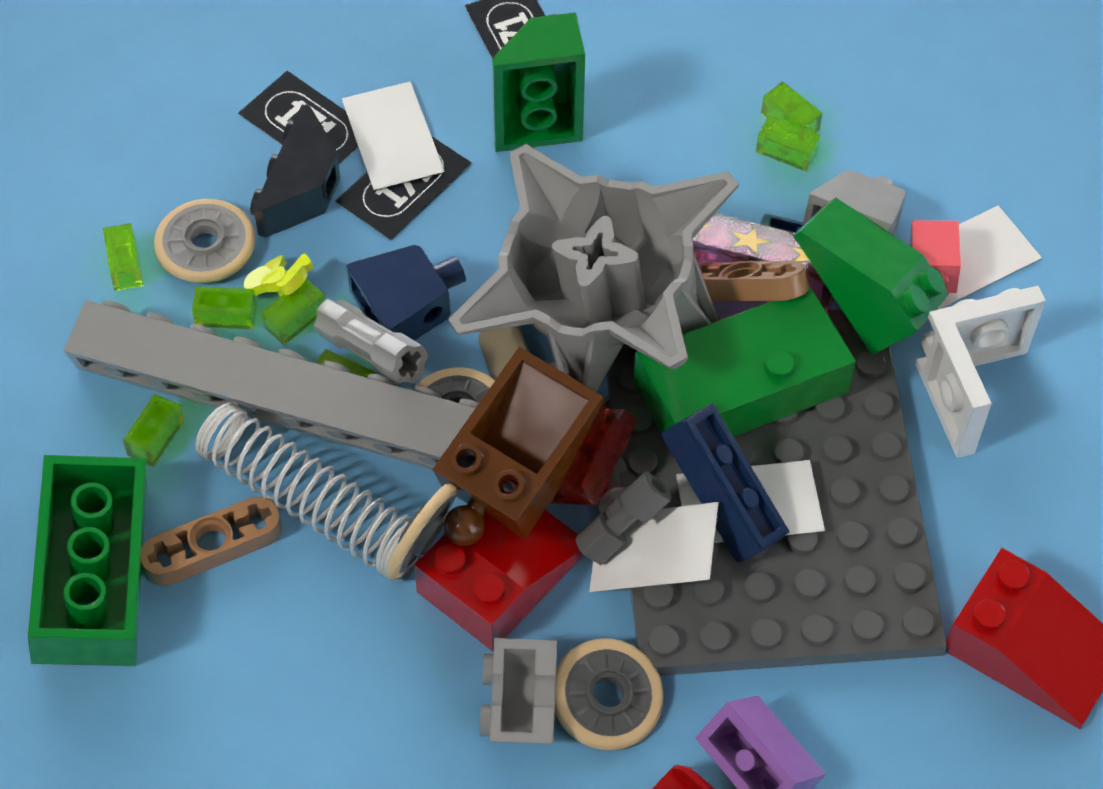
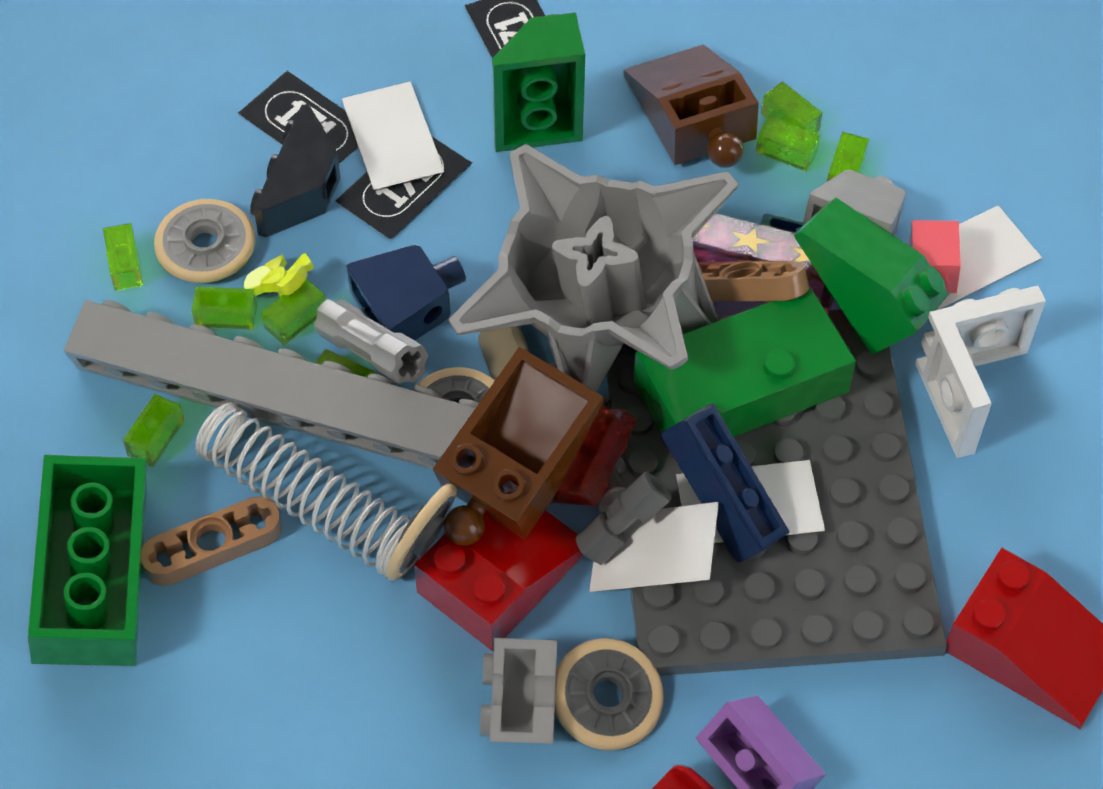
none -> reddish brown slope [623,44,759,168]
none -> clear neon green piece [827,132,869,182]

